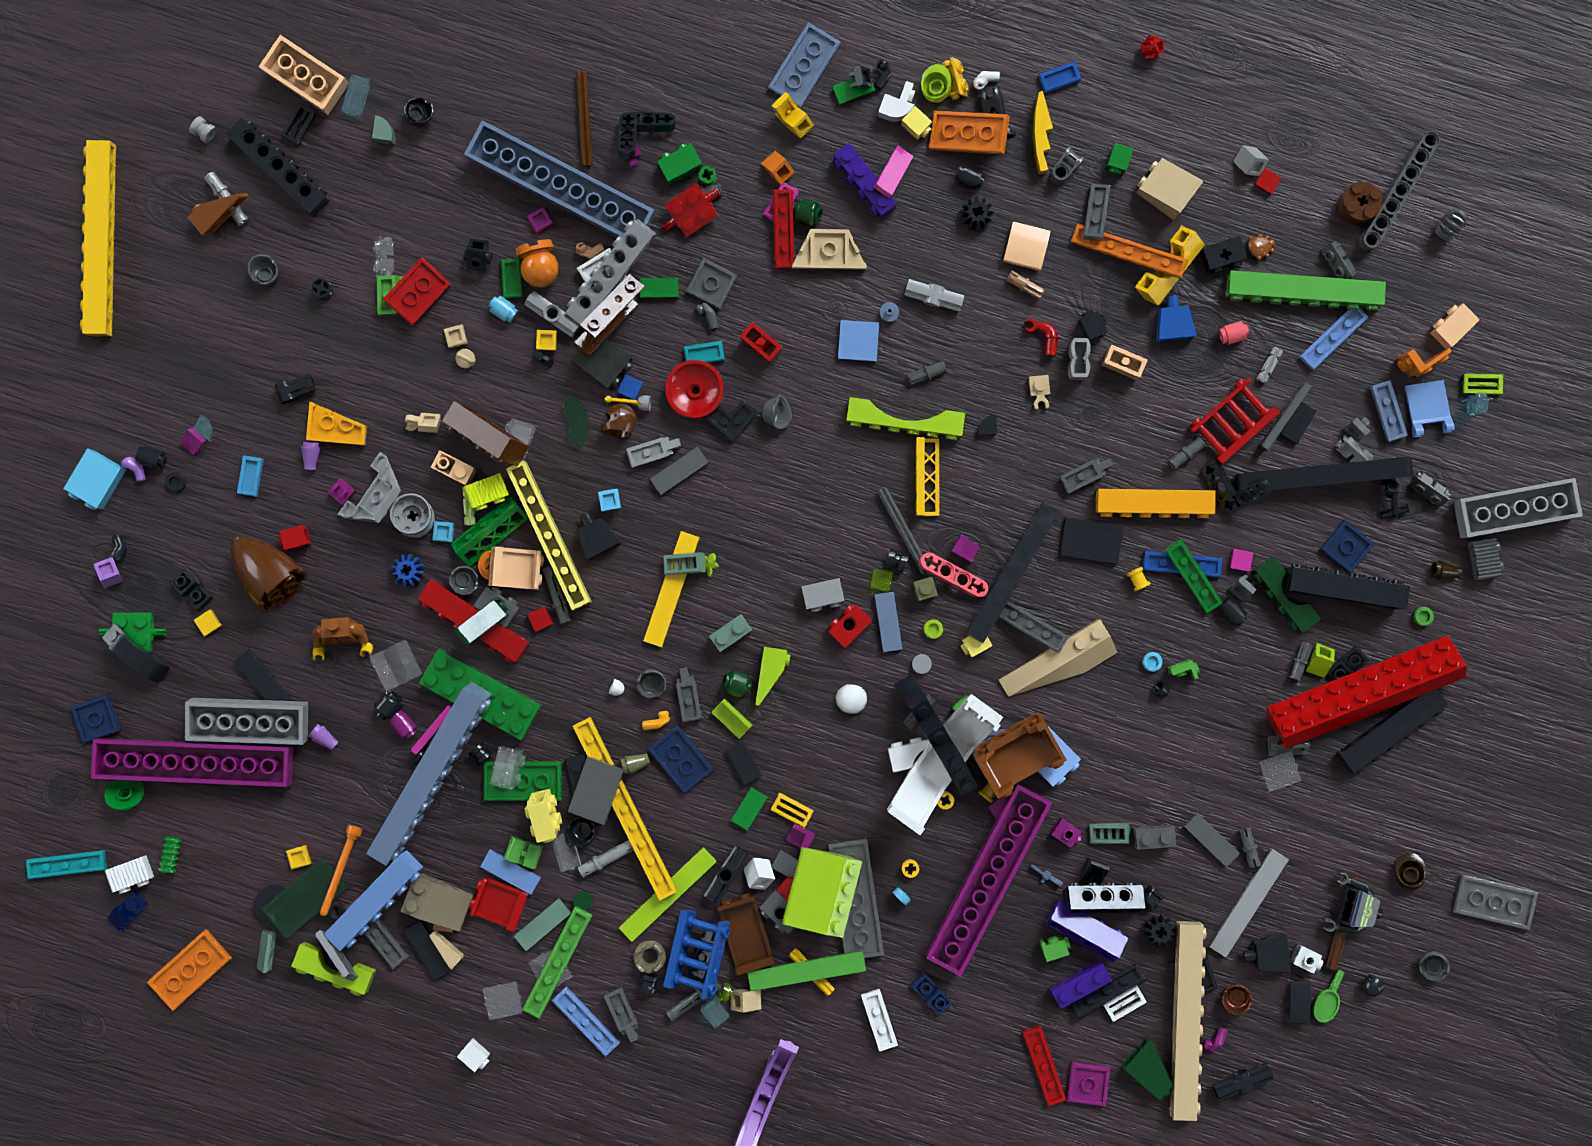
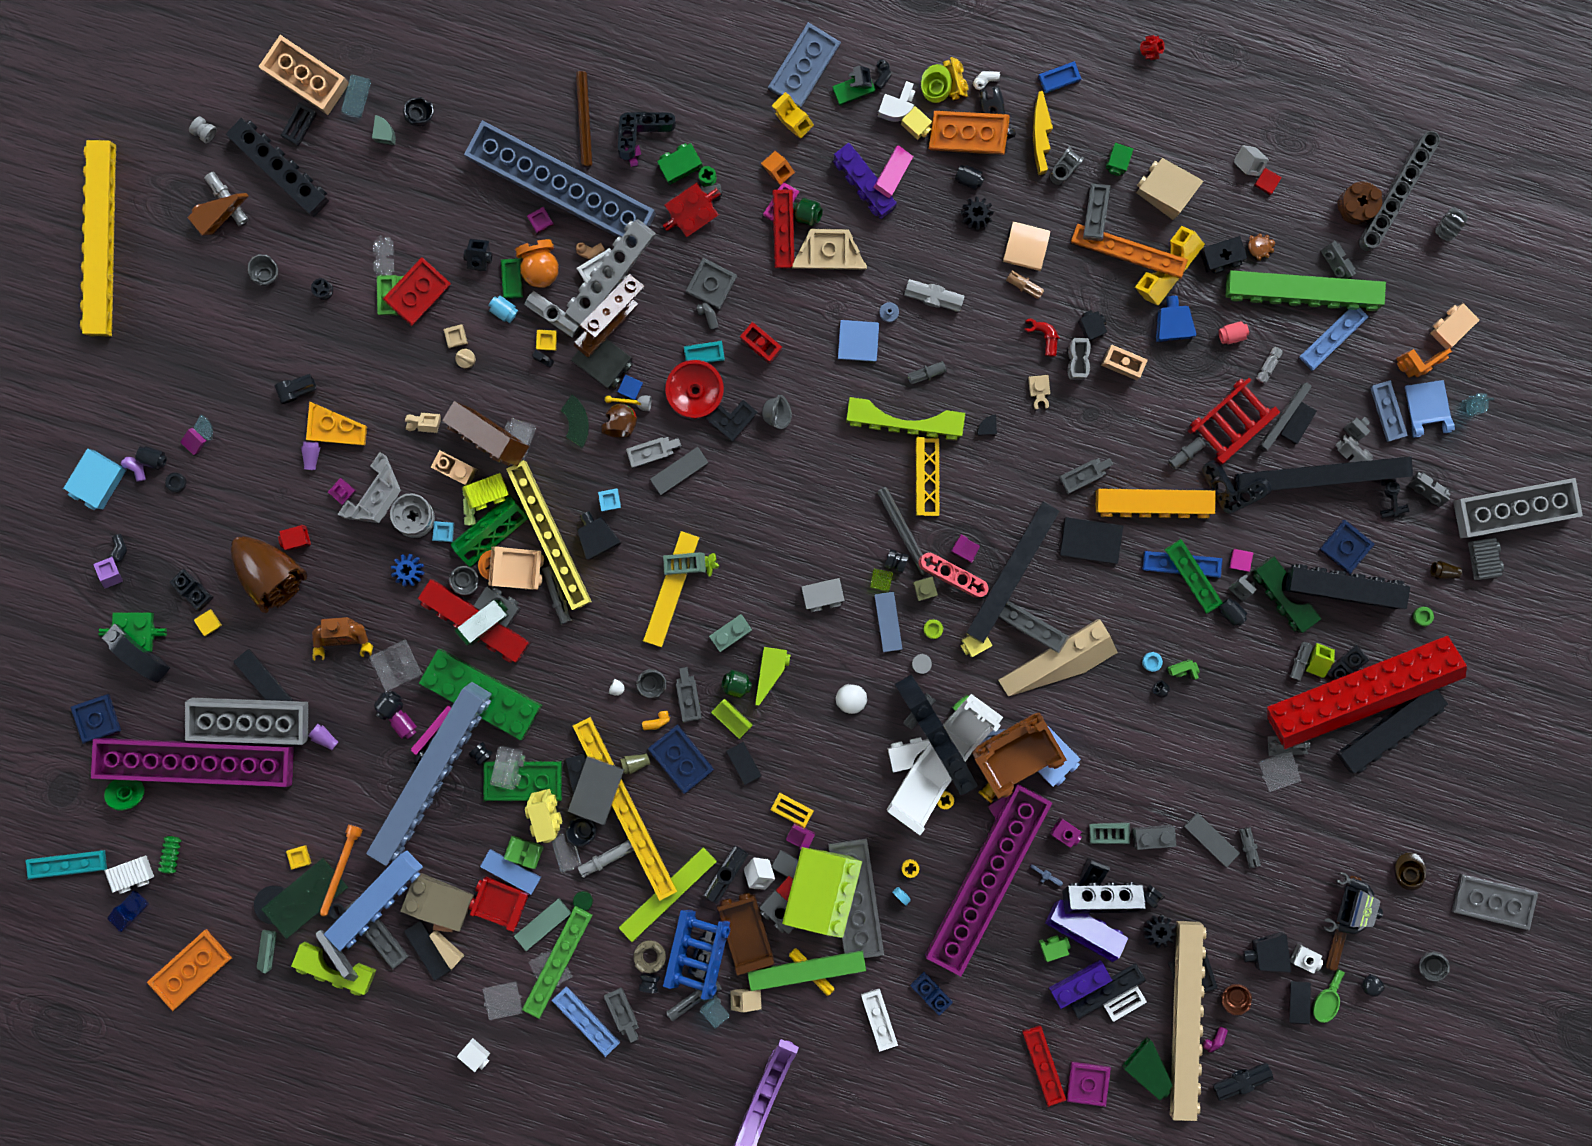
dark azure tile [237,455,264,497] -> none
red tile [527,606,553,632] -> none
green tile [640,278,679,299] -> none
clear neon green tile [719,982,732,1003] -> none
green tile [731,787,768,830] -> none
red brick [828,604,872,648] -> none
yellow bush [1126,567,1150,591] -> none
light grey tile [1209,848,1289,957] -> none
lime tile [1462,374,1503,395] -> none

